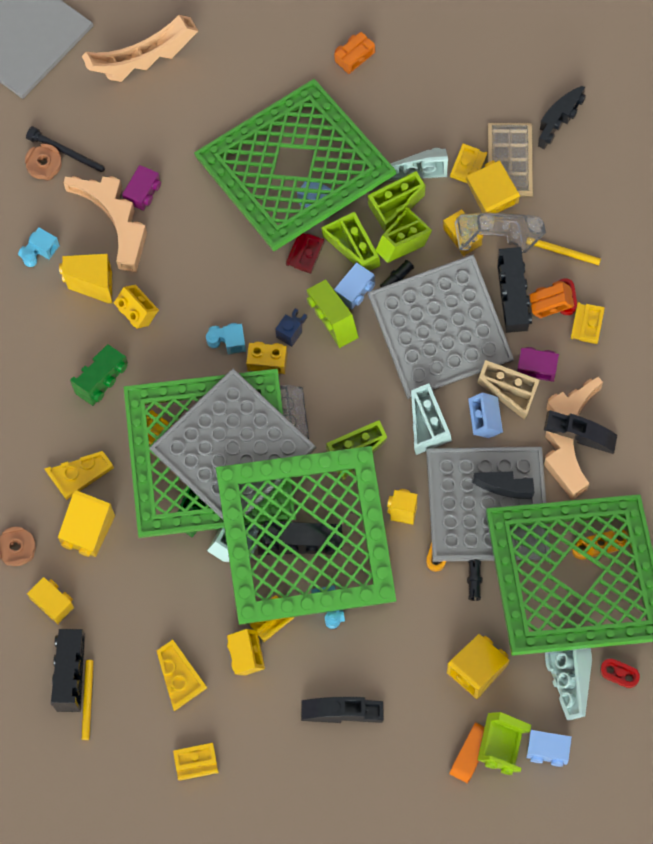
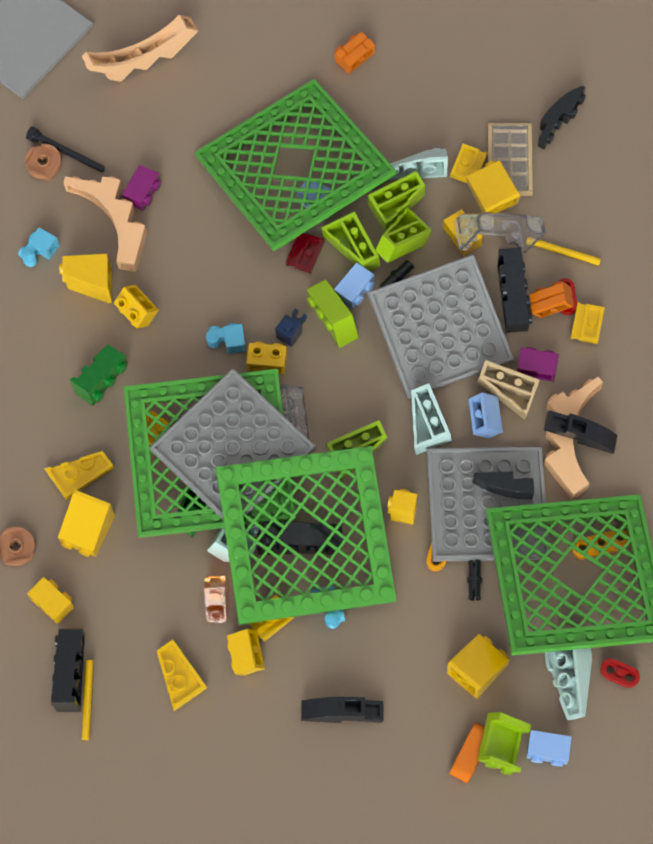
yellow plate [173,743,219,781] -> none
none -> clear orange slope [204,576,227,623]

